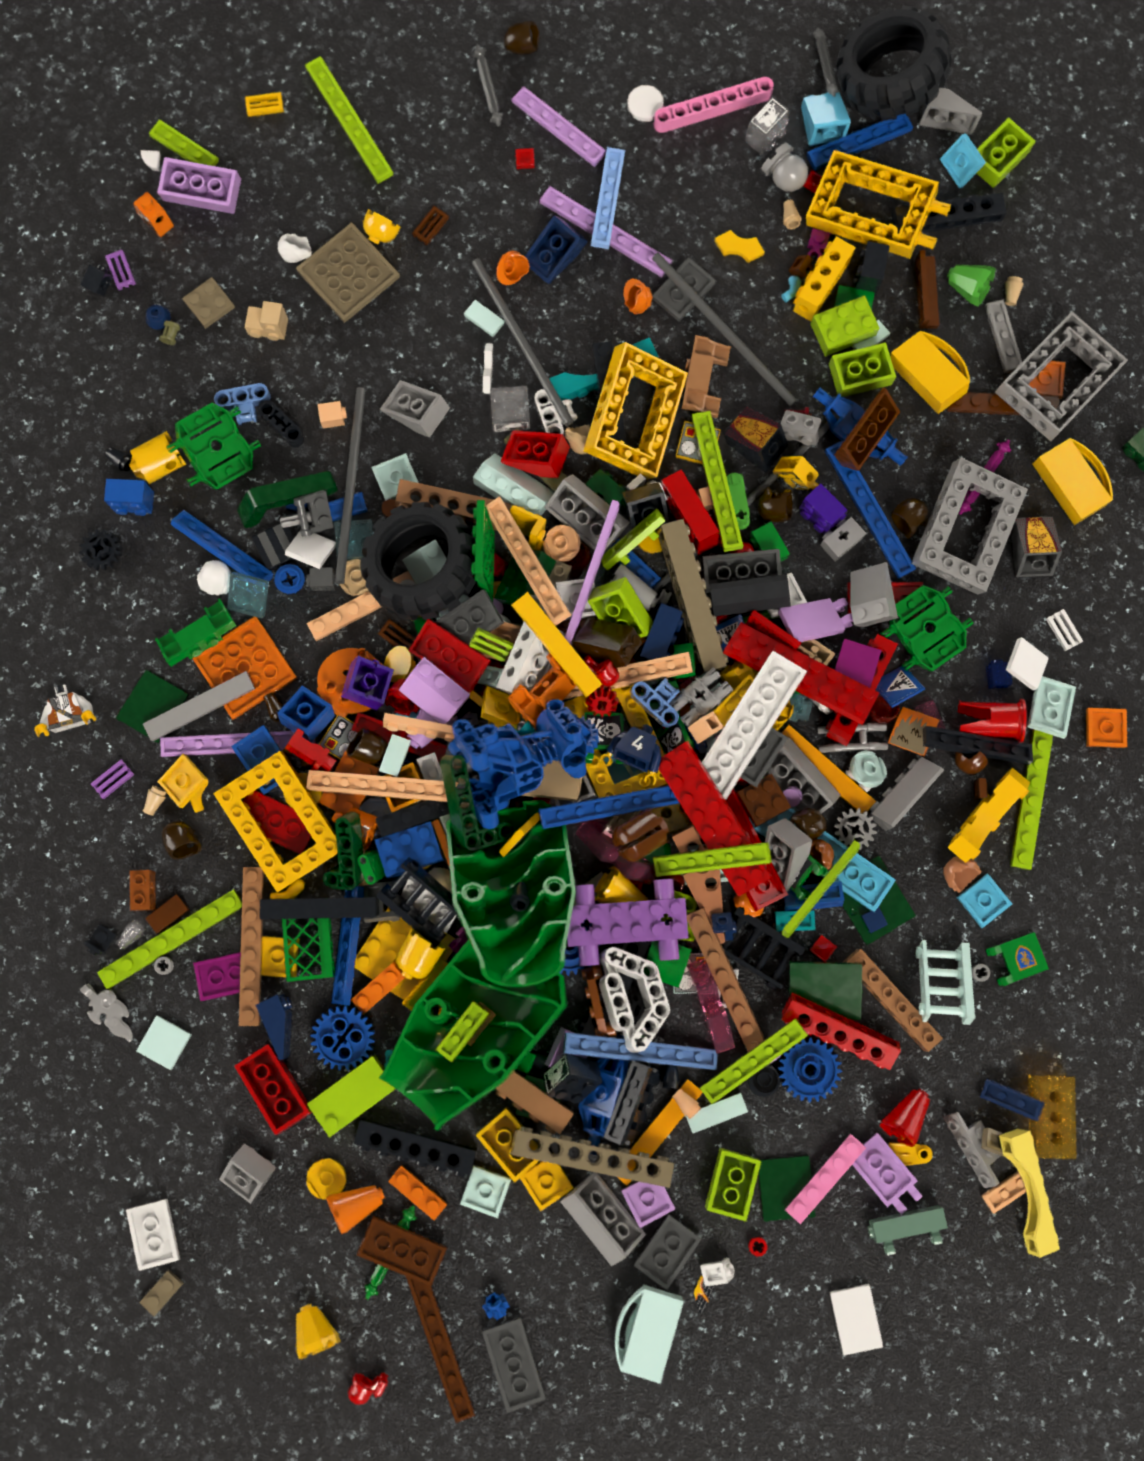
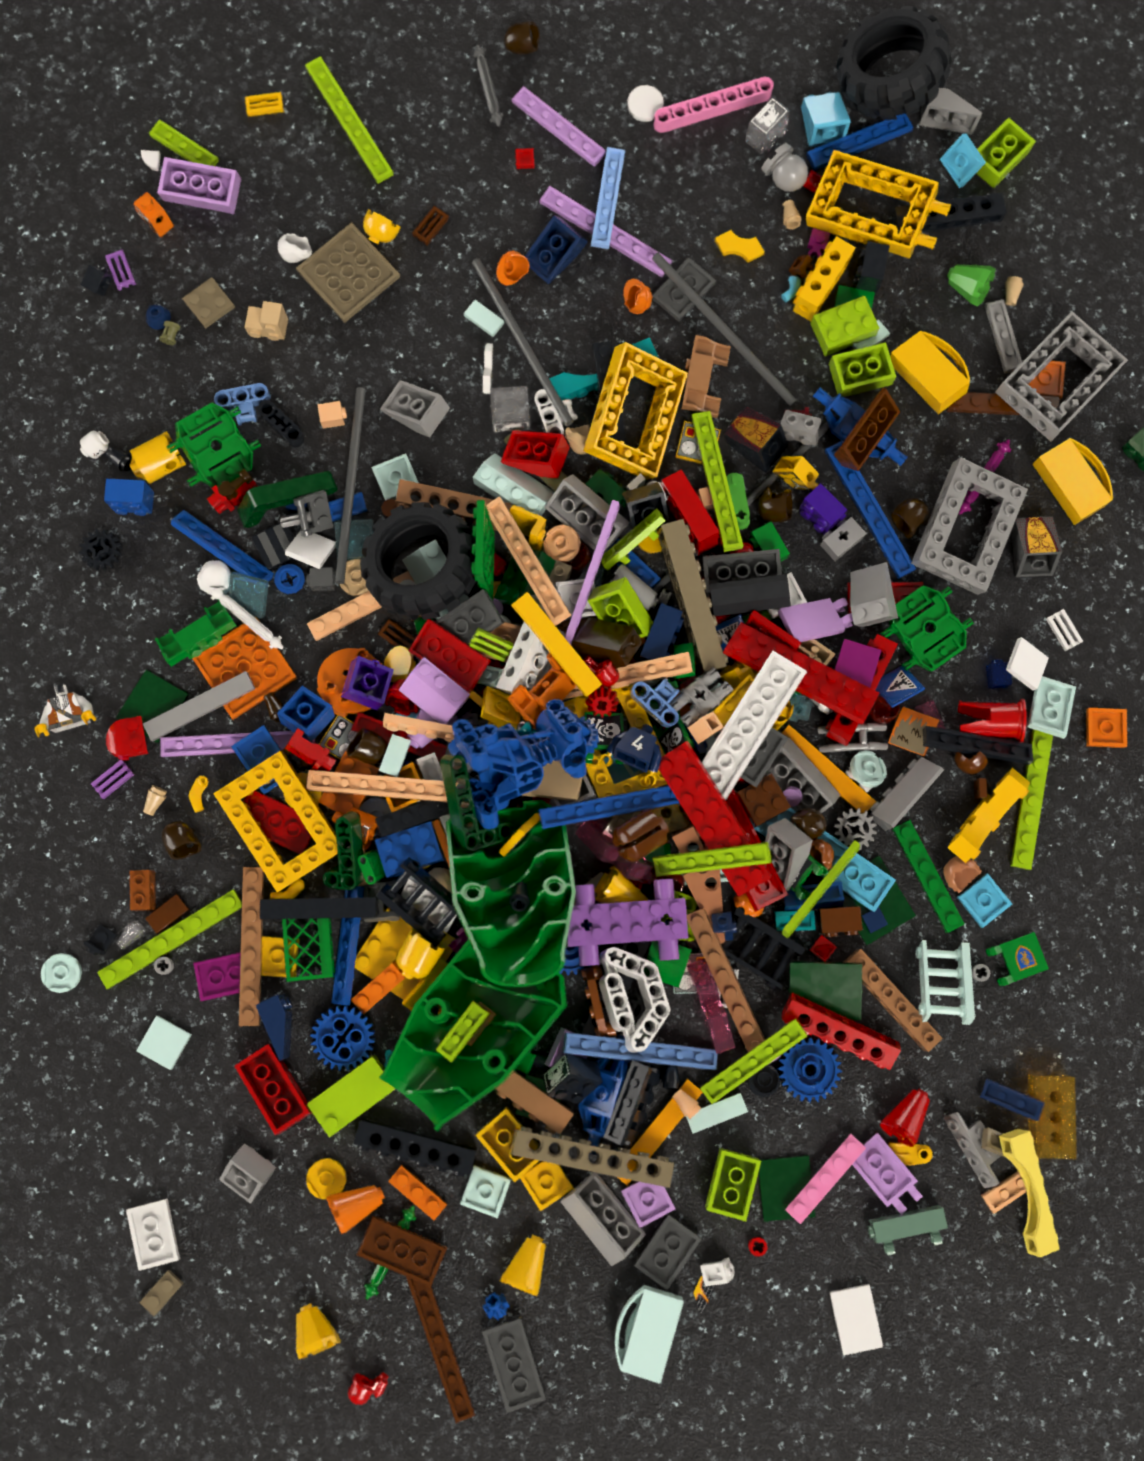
light grey piece [80,983,133,1042] -> none
yellow tile [157,754,208,808] -> none
dark grey wheel [813,28,839,97] -> none
reddish brown fence [915,250,939,329] -> none
none -> light aqua tile [41,953,82,993]
none -> white head [80,431,109,459]
none -> red slope [106,716,148,760]
none -> hips [207,468,258,514]
none -> white wheel [209,587,284,649]
none -> yellow cone [500,1235,546,1296]
none -> reddish brown brick [818,906,862,937]
none -> green plate [892,820,965,933]

